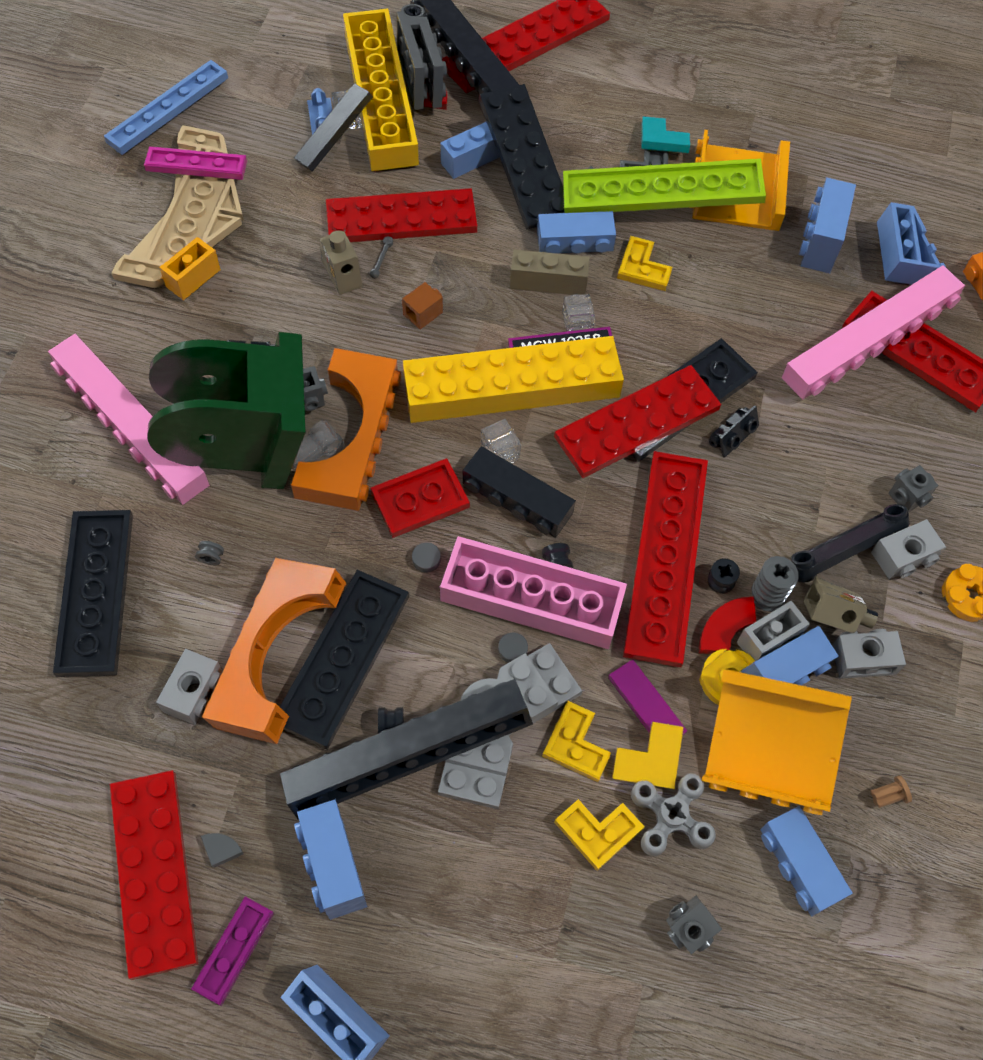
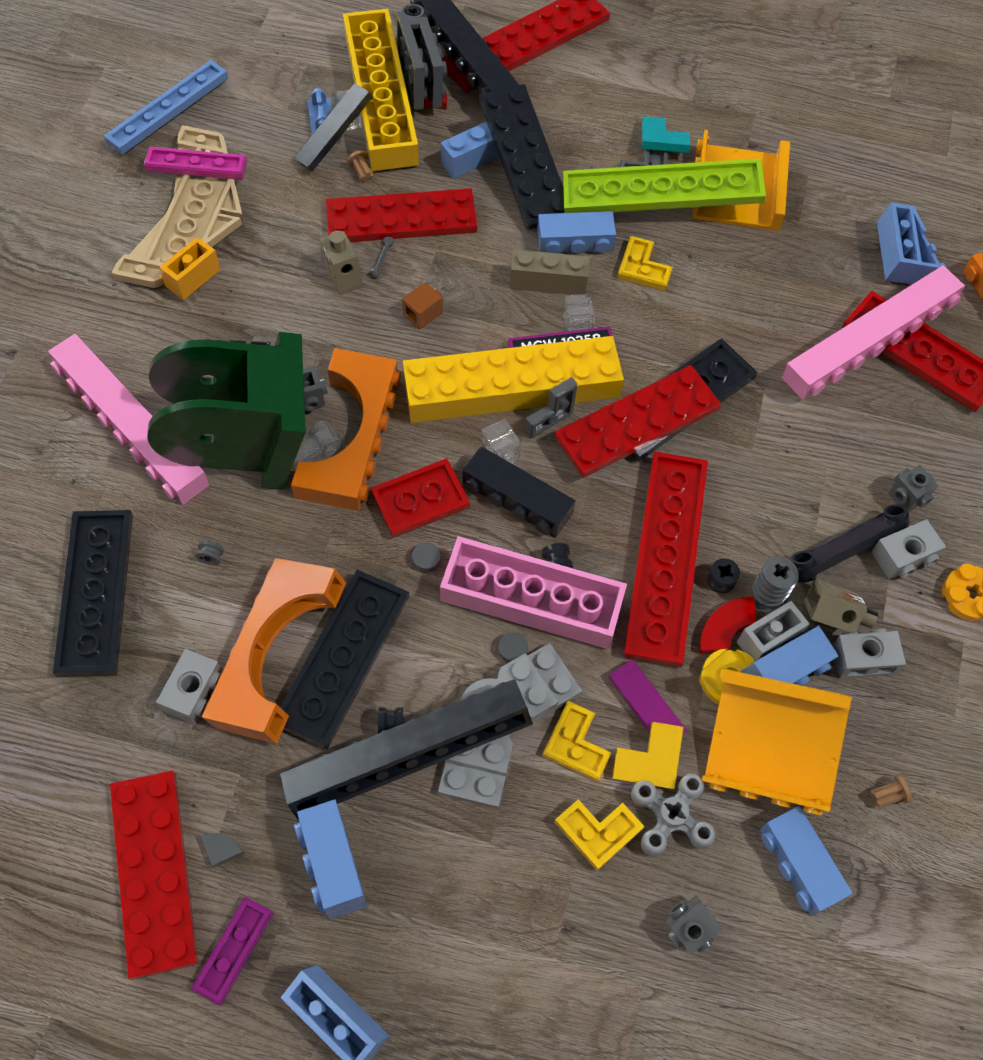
black hinge [709,405,759,458] -> none
medium blue brick [799,177,856,274] -> none
none -> medium nougat piece [347,150,374,182]
none -> dark grey tile [525,377,578,439]

